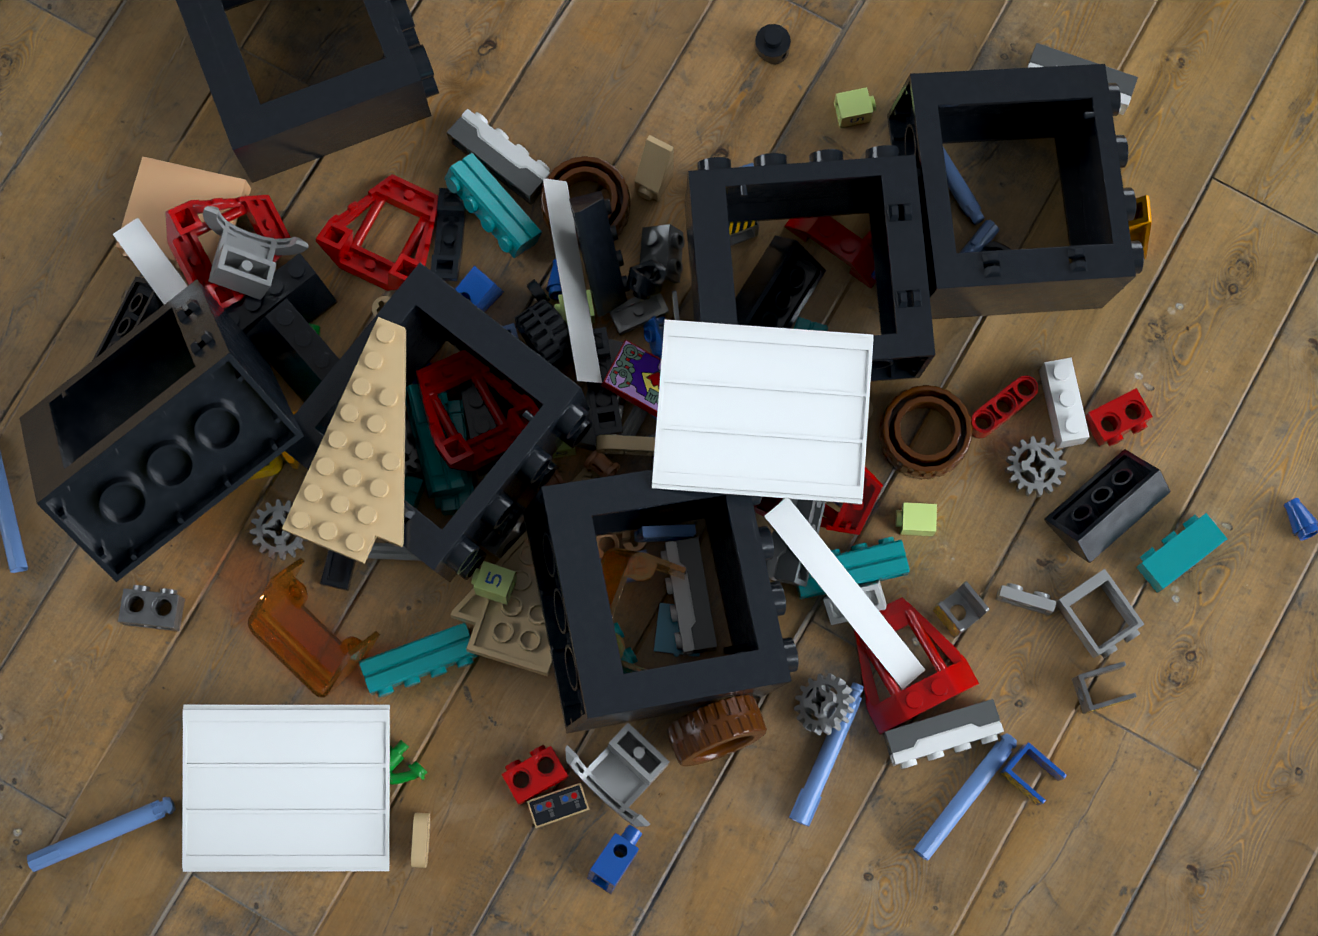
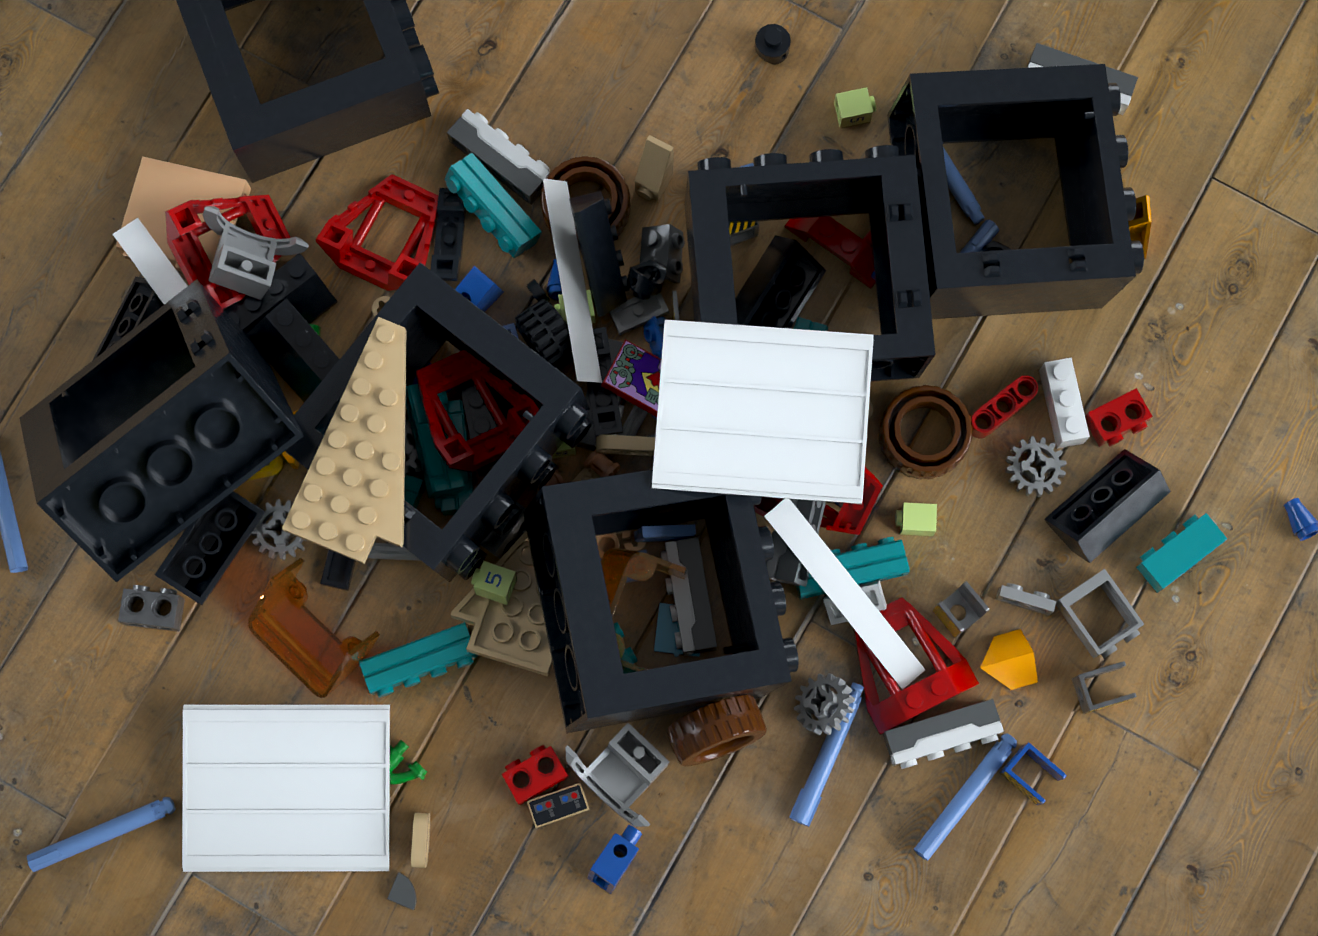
none -> black slope [155,491,266,606]
none -> dark grey tile [387,872,417,910]
none -> light orange slope [980,629,1038,691]

